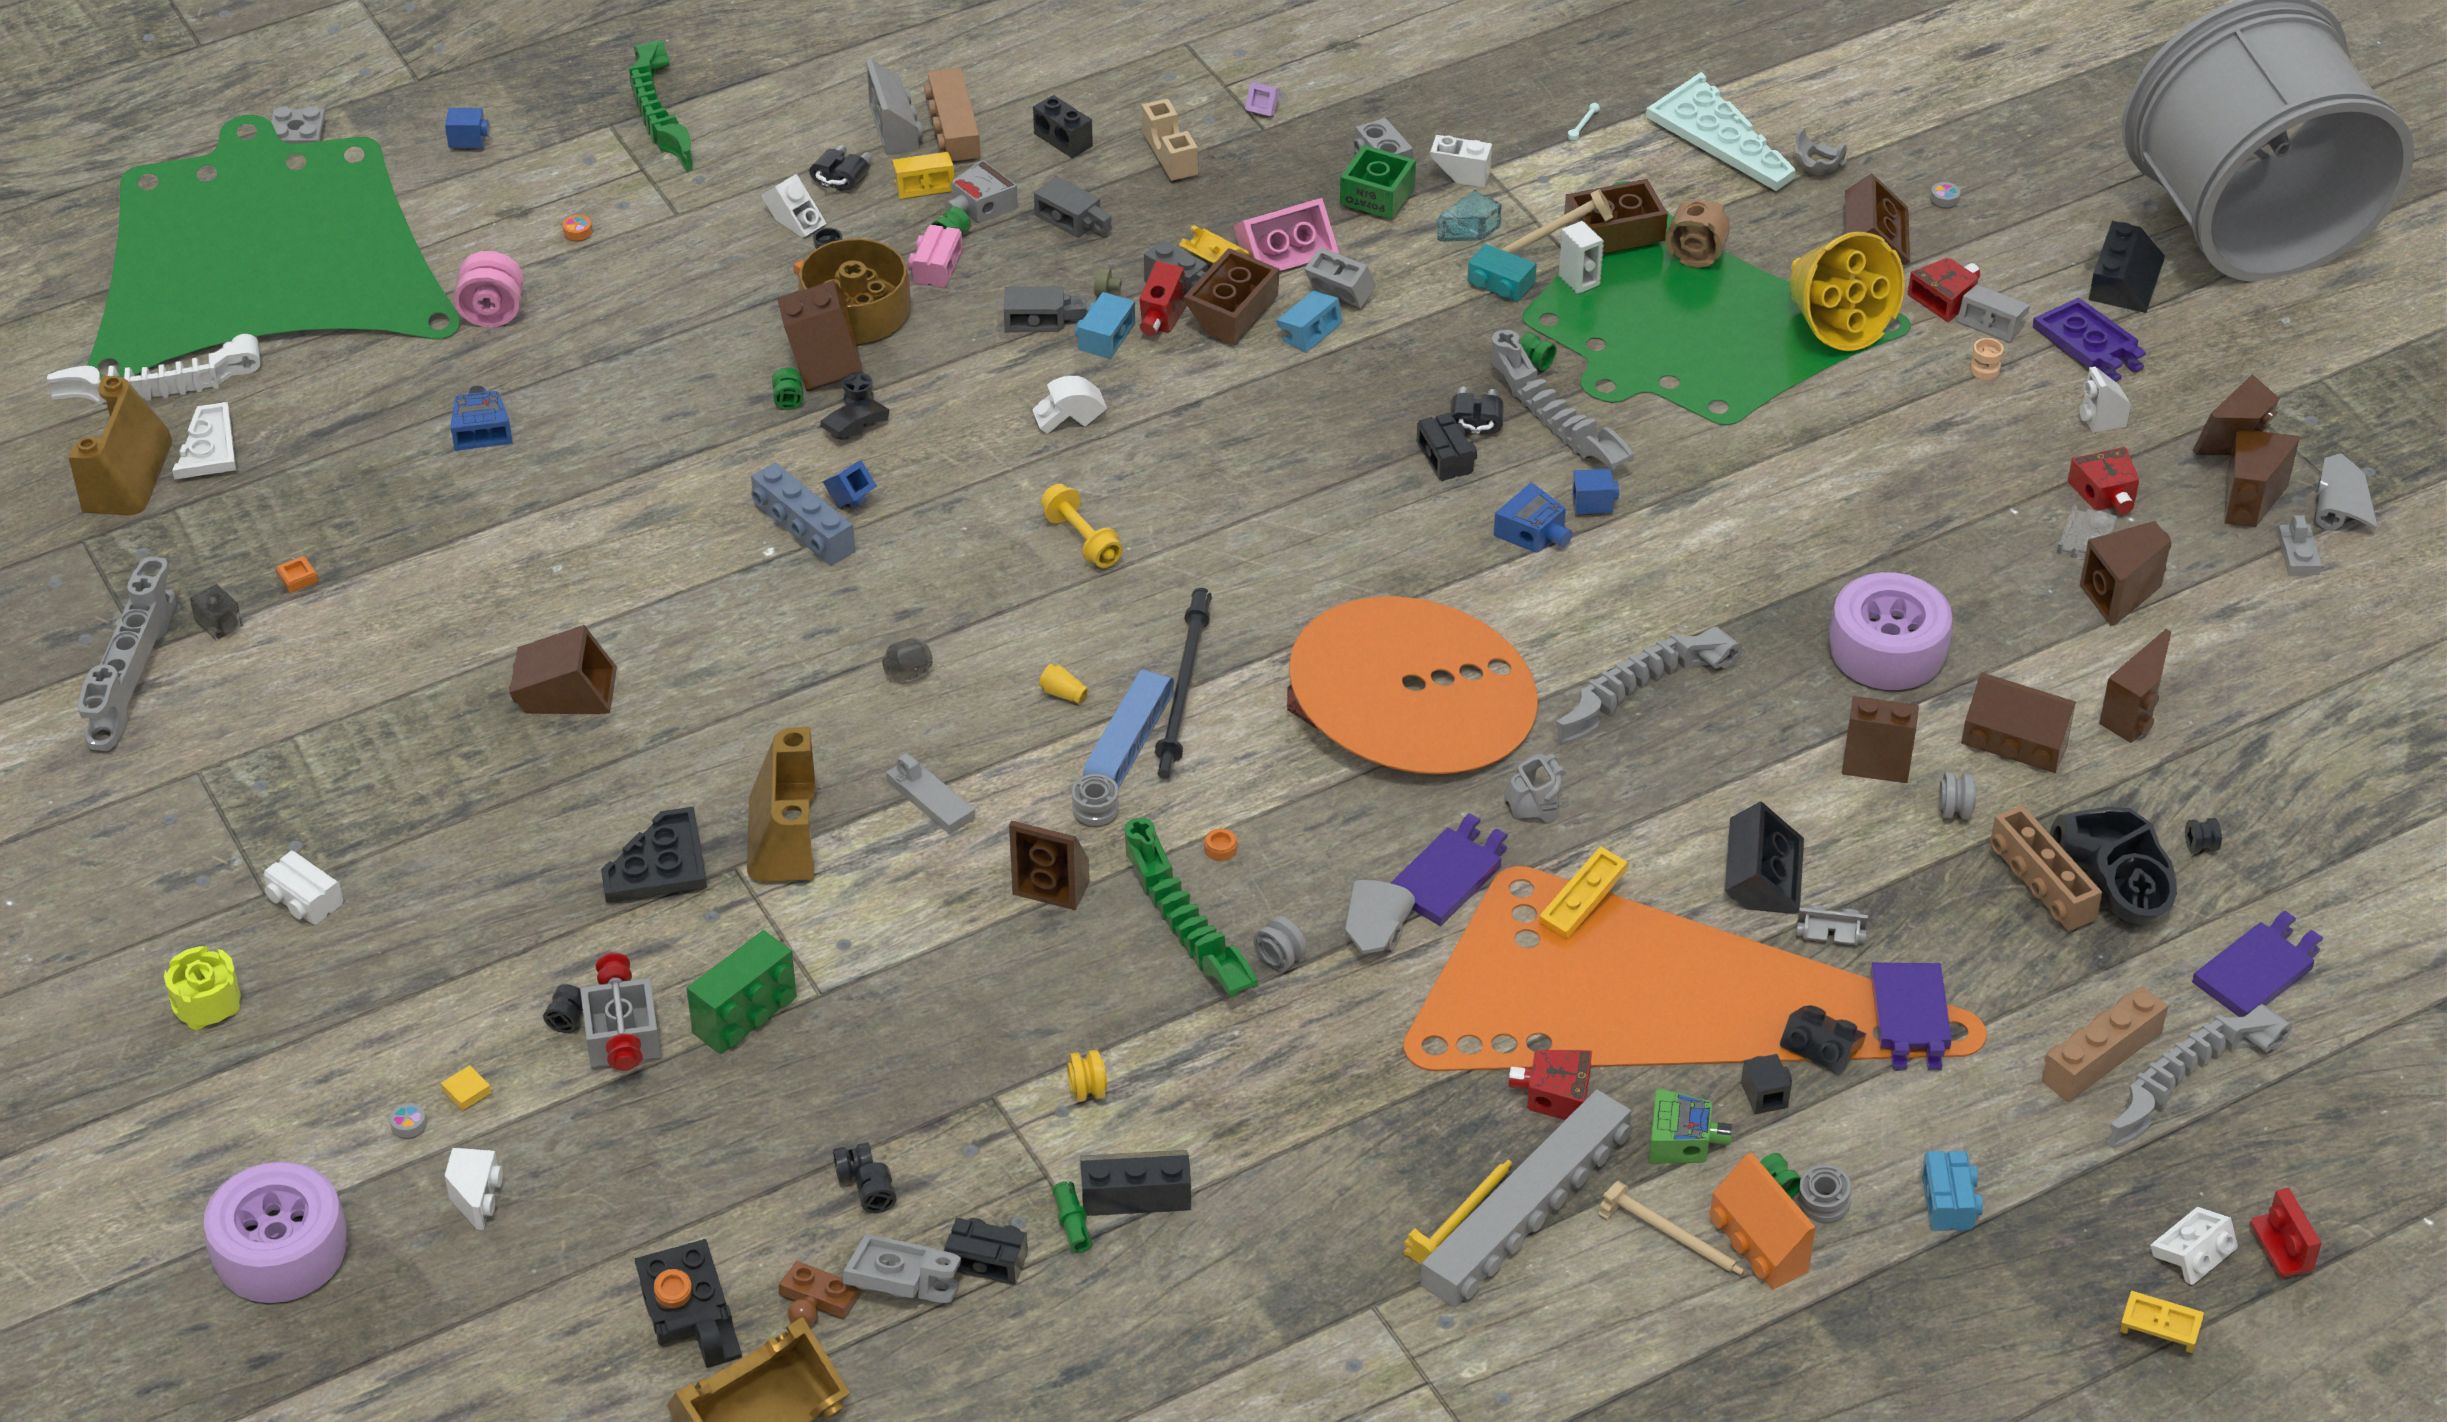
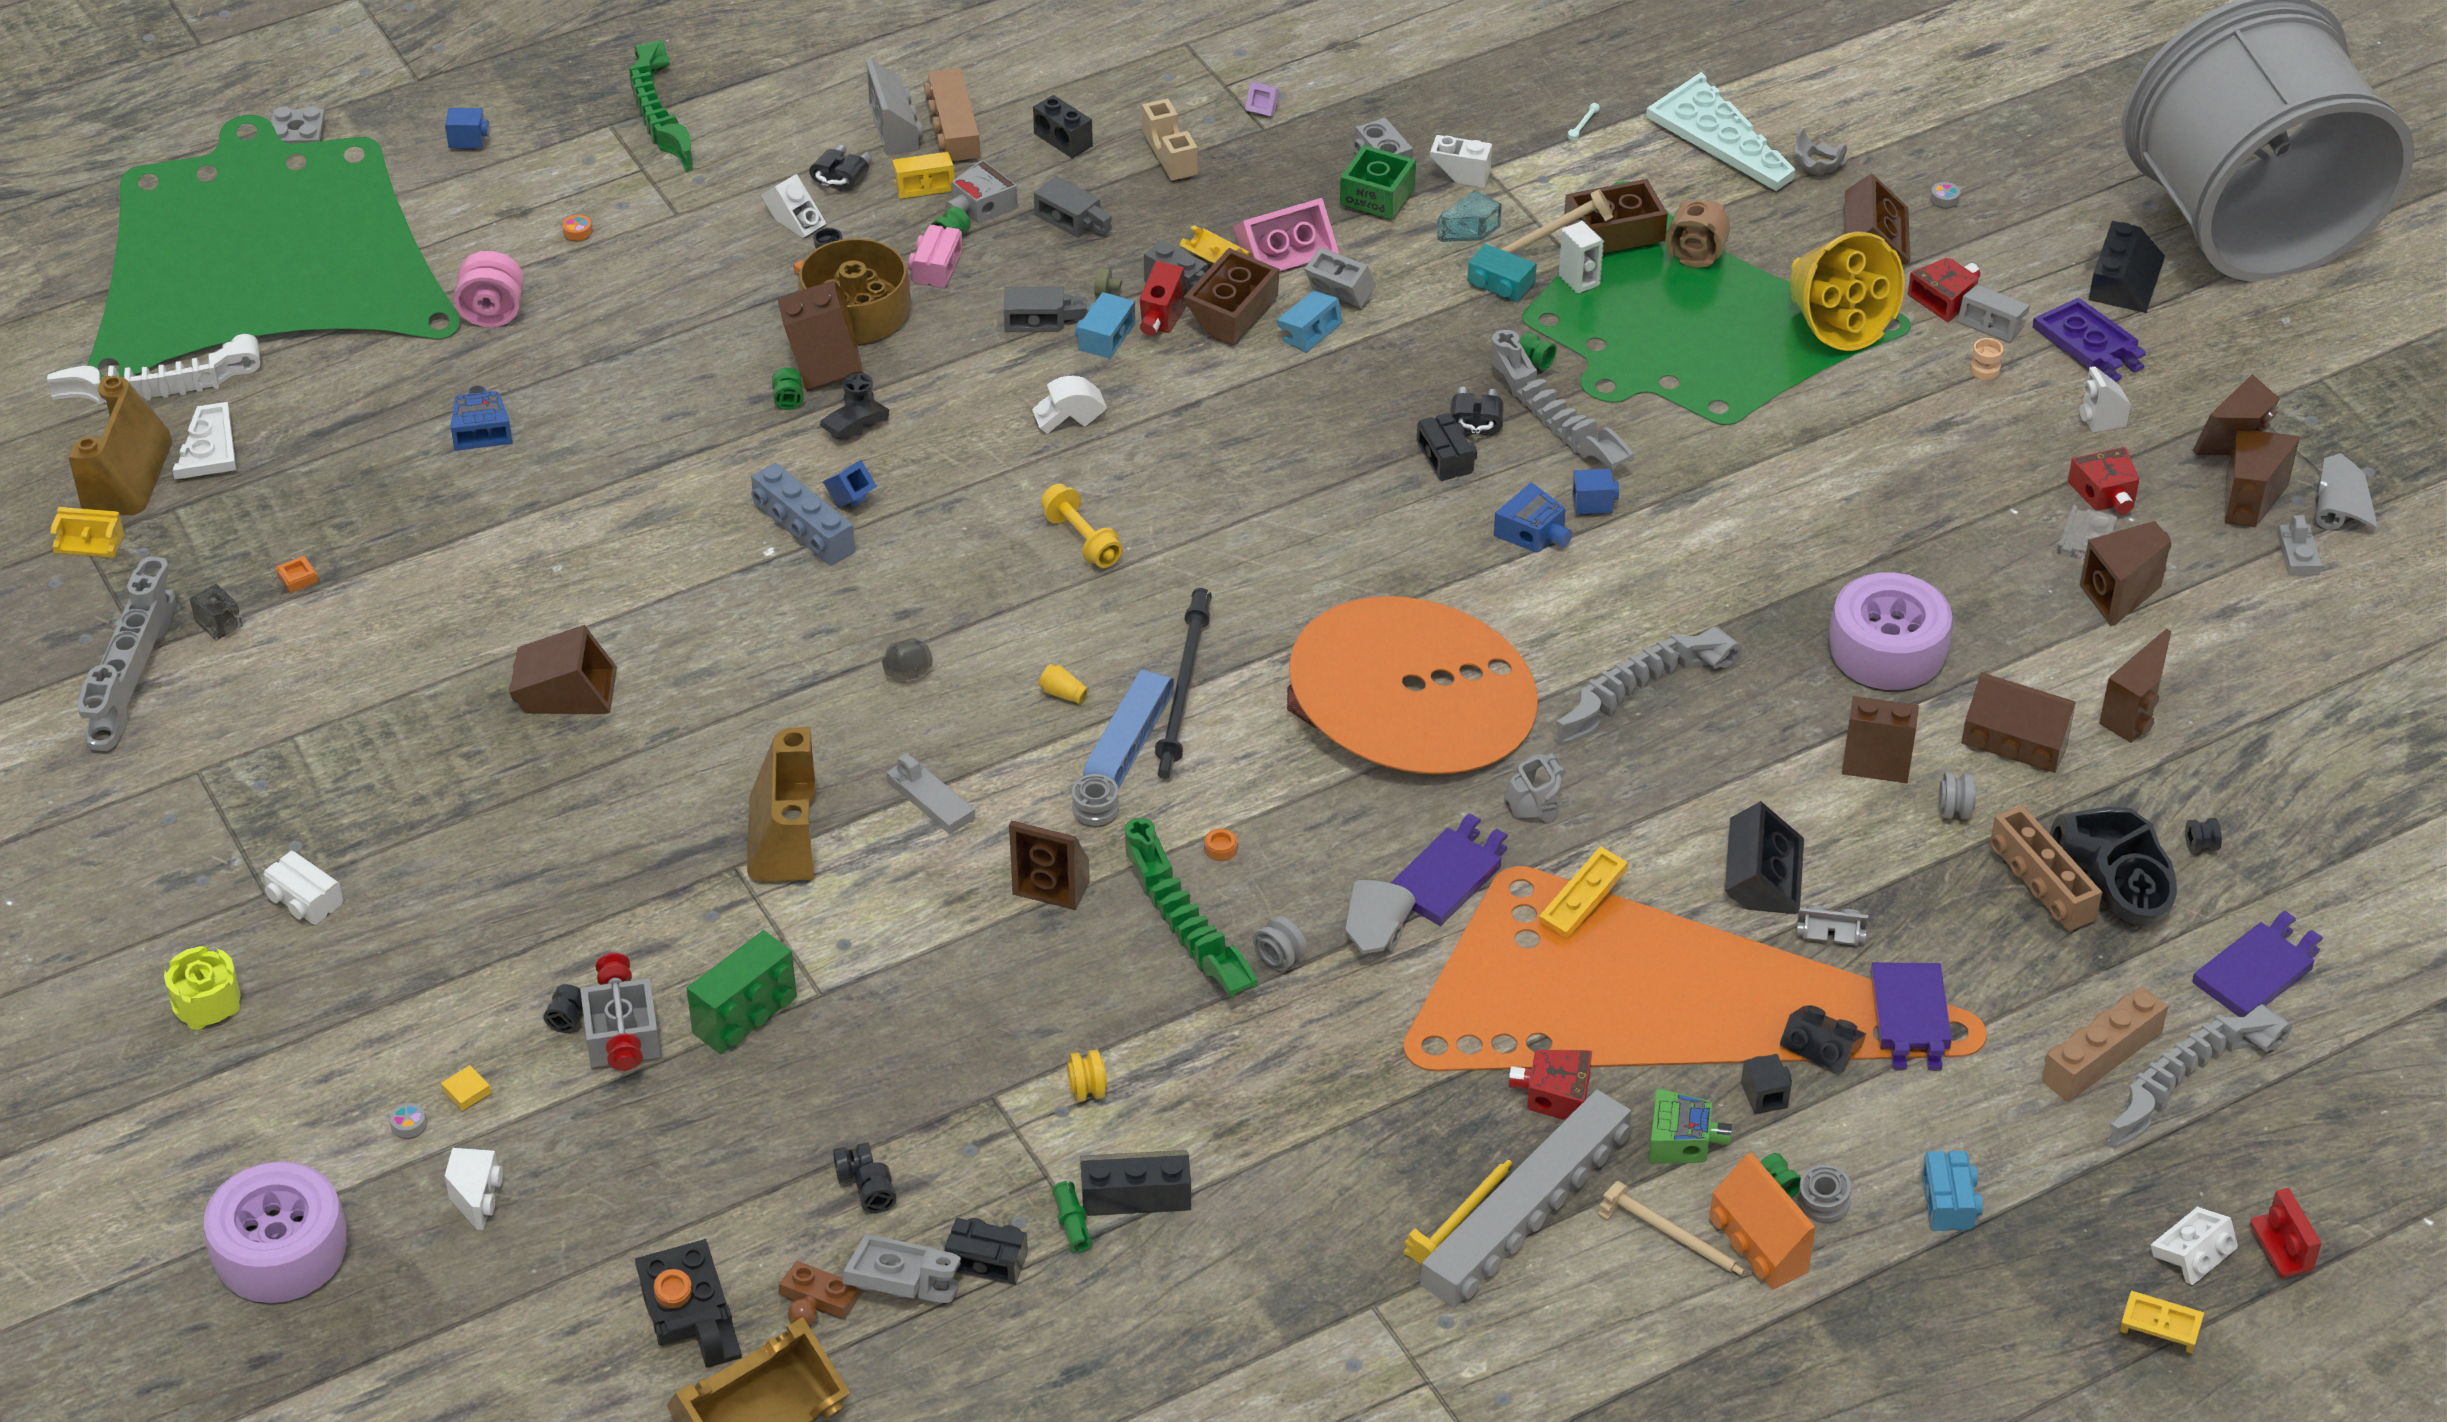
black plate [601,806,707,903] -> none
none -> yellow hinge [50,507,125,558]

